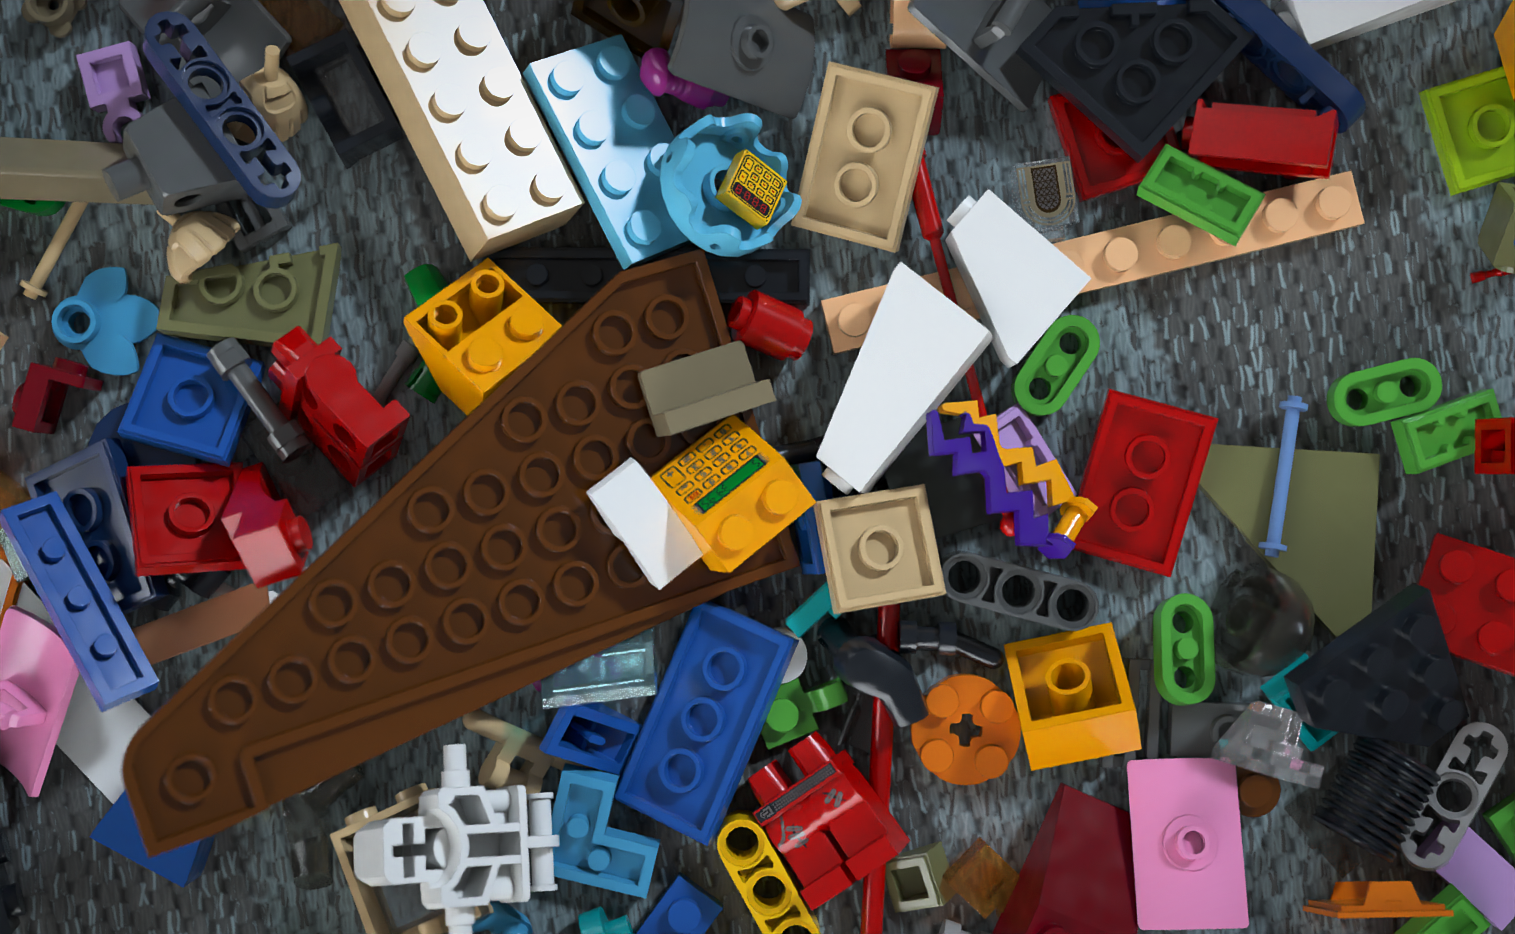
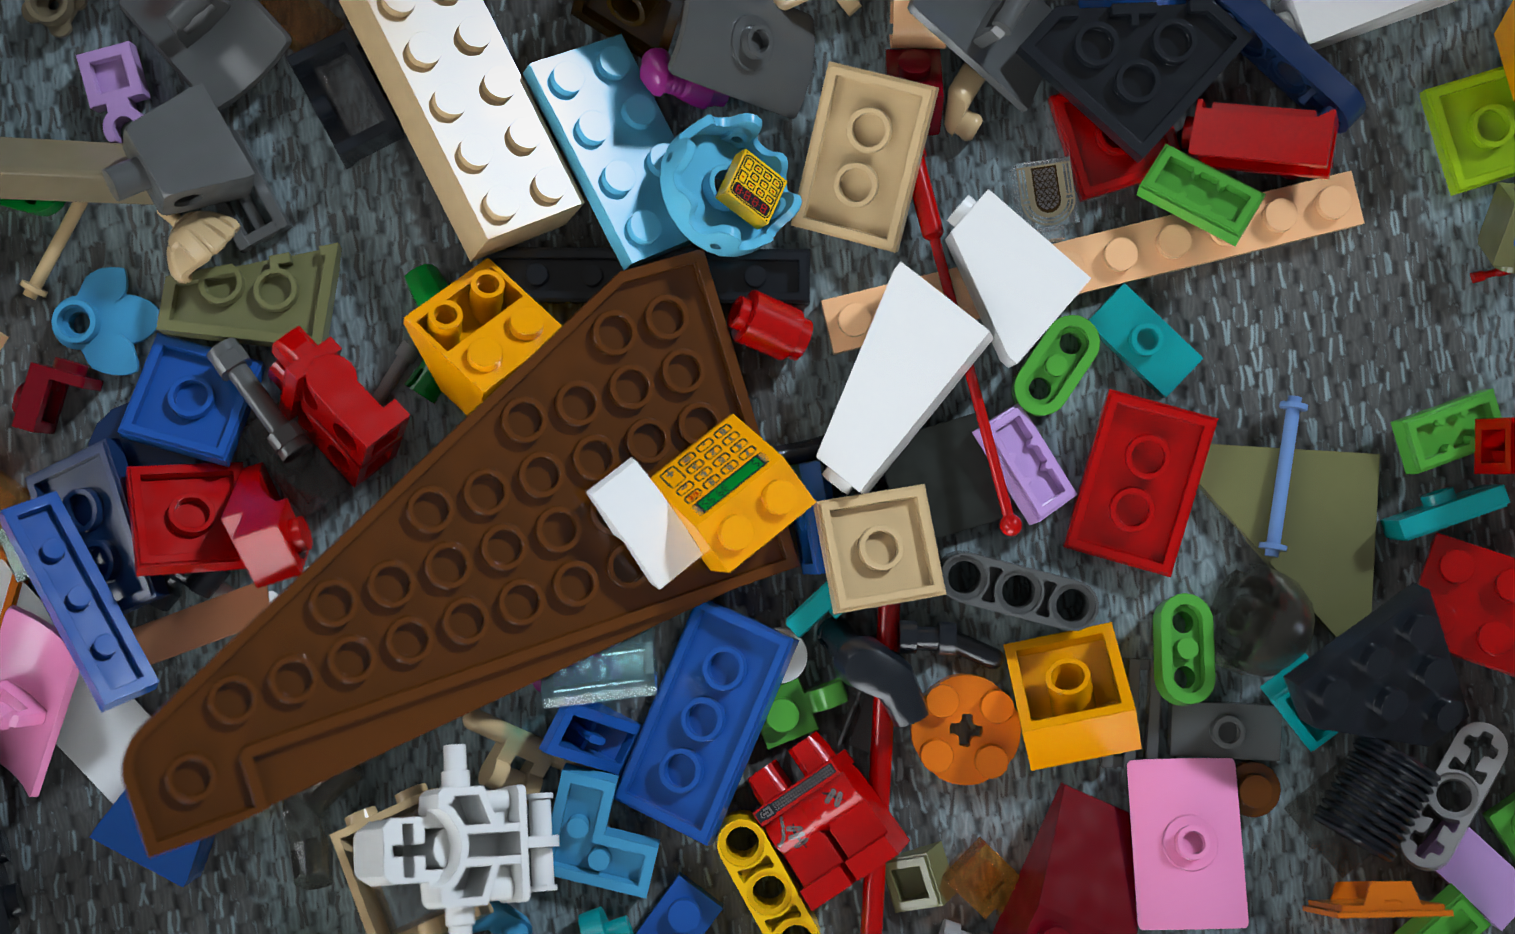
dark blue beam [143,11,301,209] -> none
tan piece [227,45,309,144] -> none
dark tan panel [638,341,776,437] -> none
piece [926,400,1098,559] -> none
clear slope [1211,701,1324,789] -> none
bright green plate [1326,358,1442,427] -> none
none -> tan arm [944,62,985,141]
none -> teal plate [1088,283,1204,399]
none -> teal plate [1380,484,1511,541]

